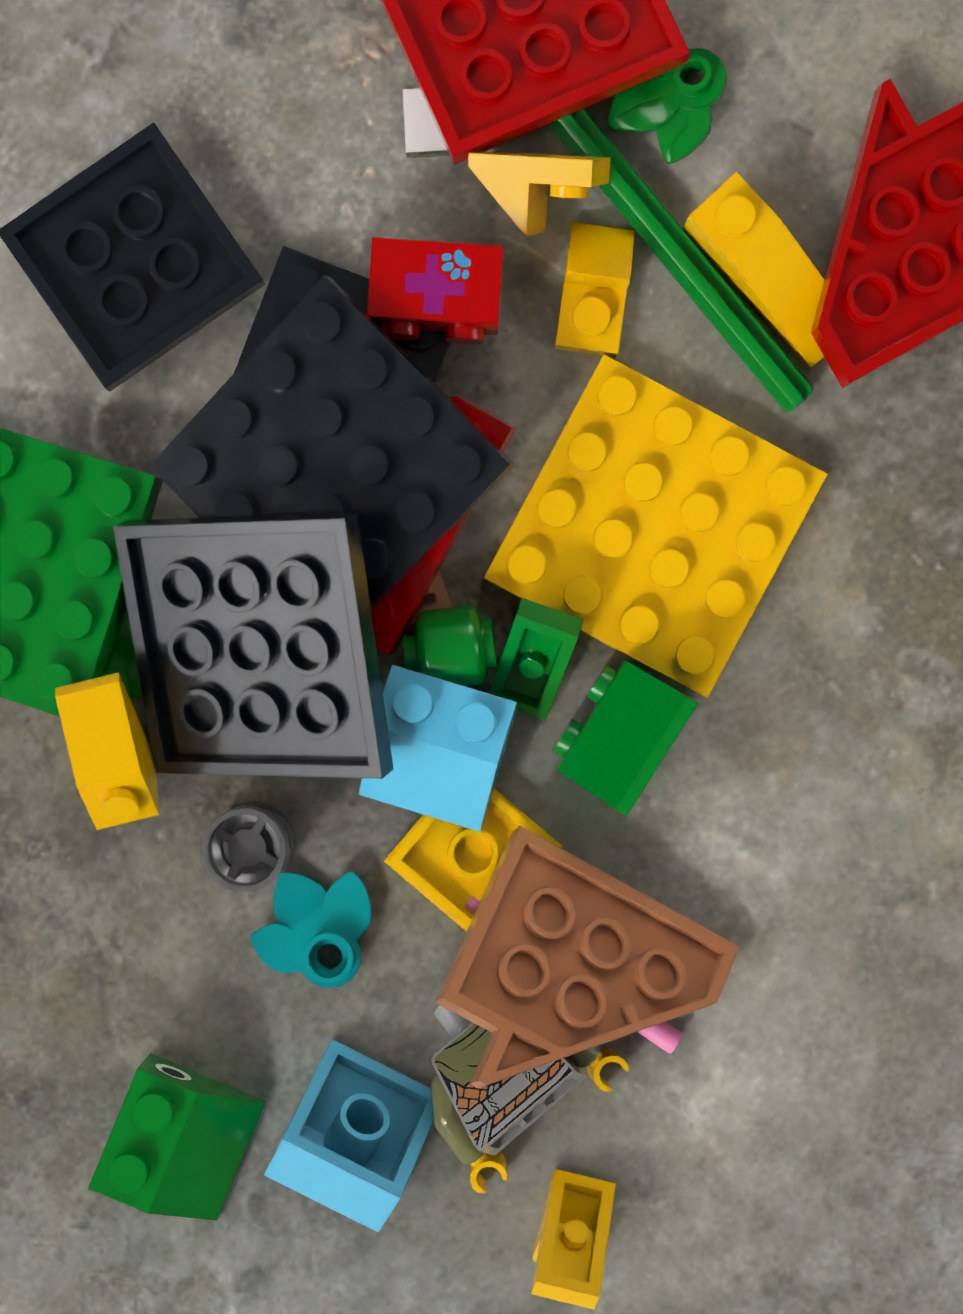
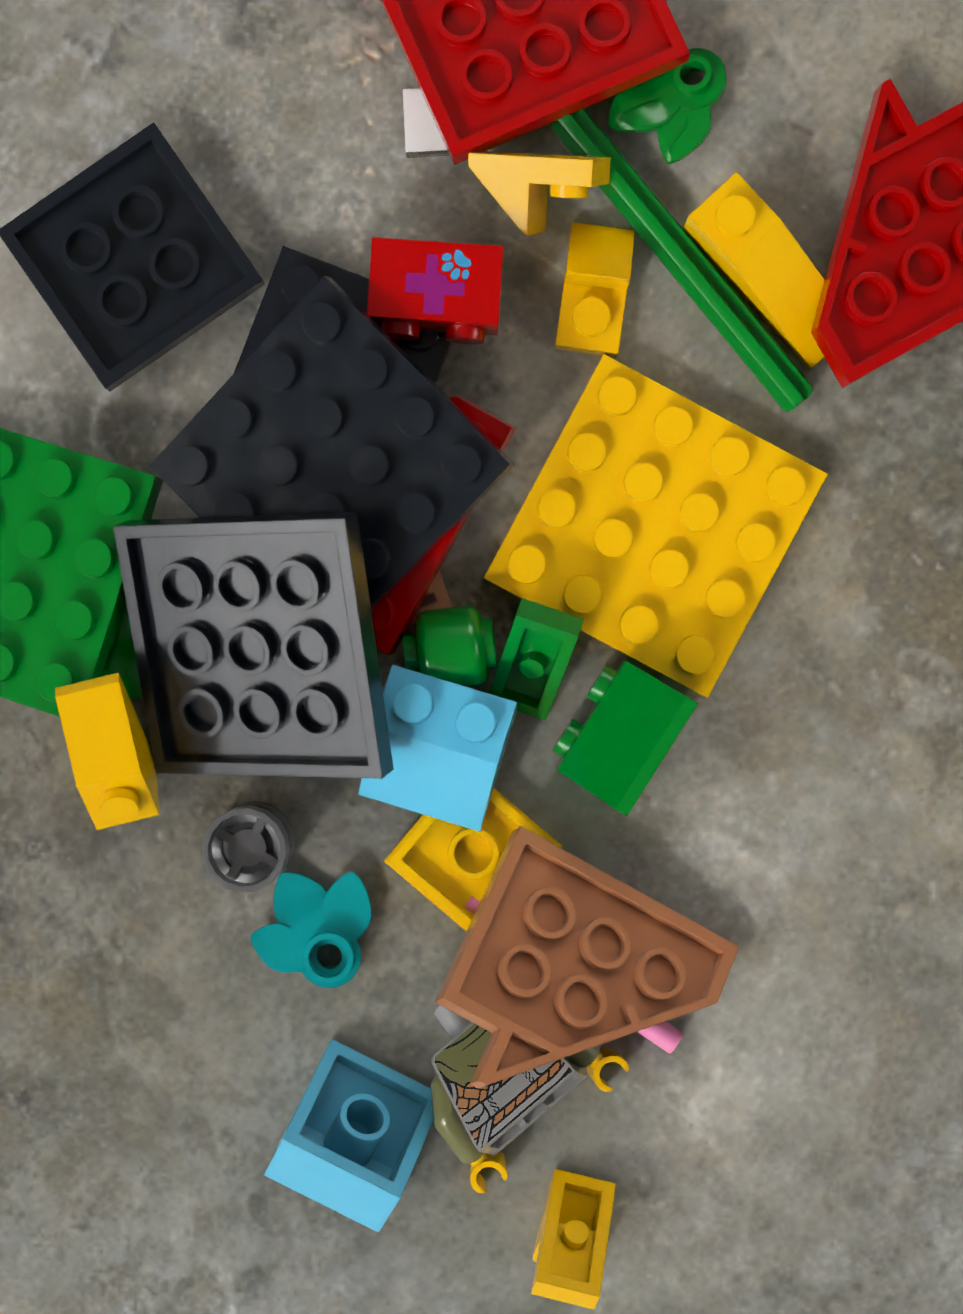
green slope [88,1053,266,1221] -> none

